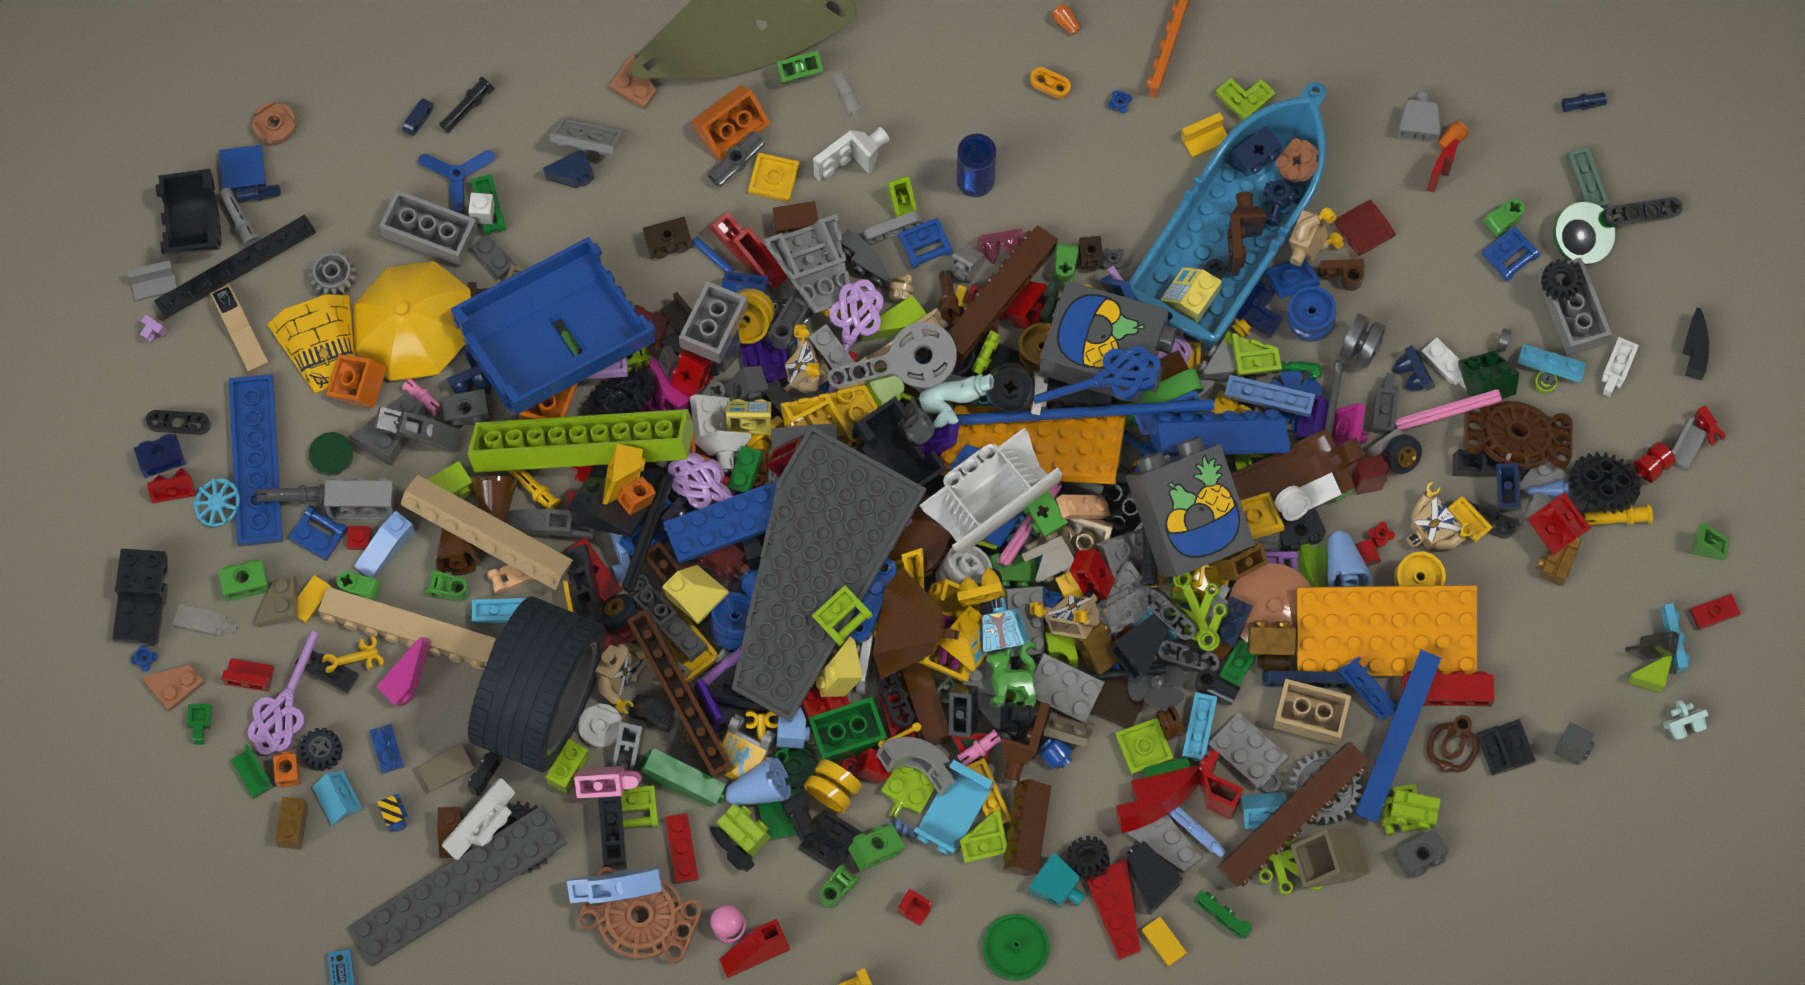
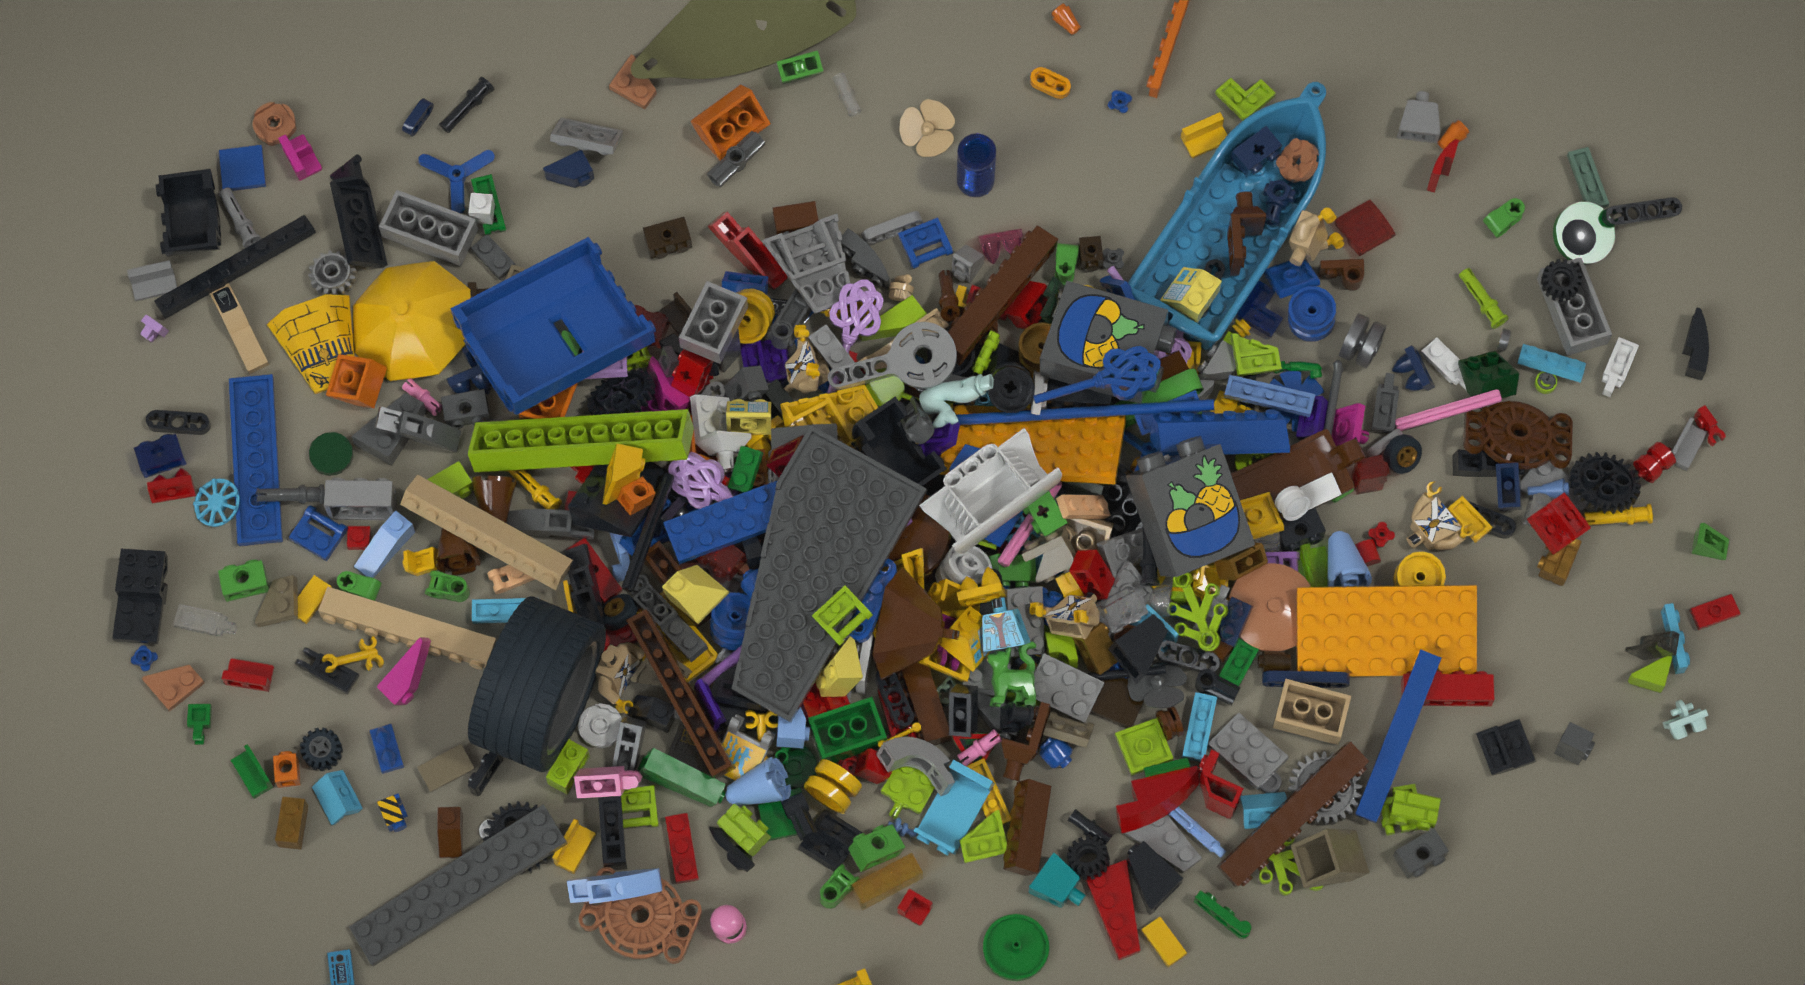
dark blue axle [237,184,281,202] -> none
lavender piece [247,631,320,756] -> none
white bracket [442,778,515,860] -> none
blue piece [692,237,735,272] -> none
red slope [719,918,790,978] -> none
yellow tile [748,152,800,203] -> none
white plate [813,127,889,182] -> none
lime slope [888,176,917,218] -> none
black beam [1143,587,1198,640] -> none
pearl gold brick [1247,620,1296,655] -> none
blue plate [1338,657,1398,721] -> none
reddish brown piece [1427,715,1479,773] -> none
blue plate [1482,226,1540,282] -> none
dark blue pin [1561,92,1607,112] -> none
none -> dark pink panel [278,134,322,181]
none -> black hinge [330,154,388,268]
none -> yellow bracket [403,547,438,576]
none -> yellow panel [552,819,596,874]
none -> clear yellow brick [852,853,923,910]
none -> tan piece [899,99,955,157]
none -> black pin [1067,809,1113,845]
none -> lime pin [1459,268,1509,329]

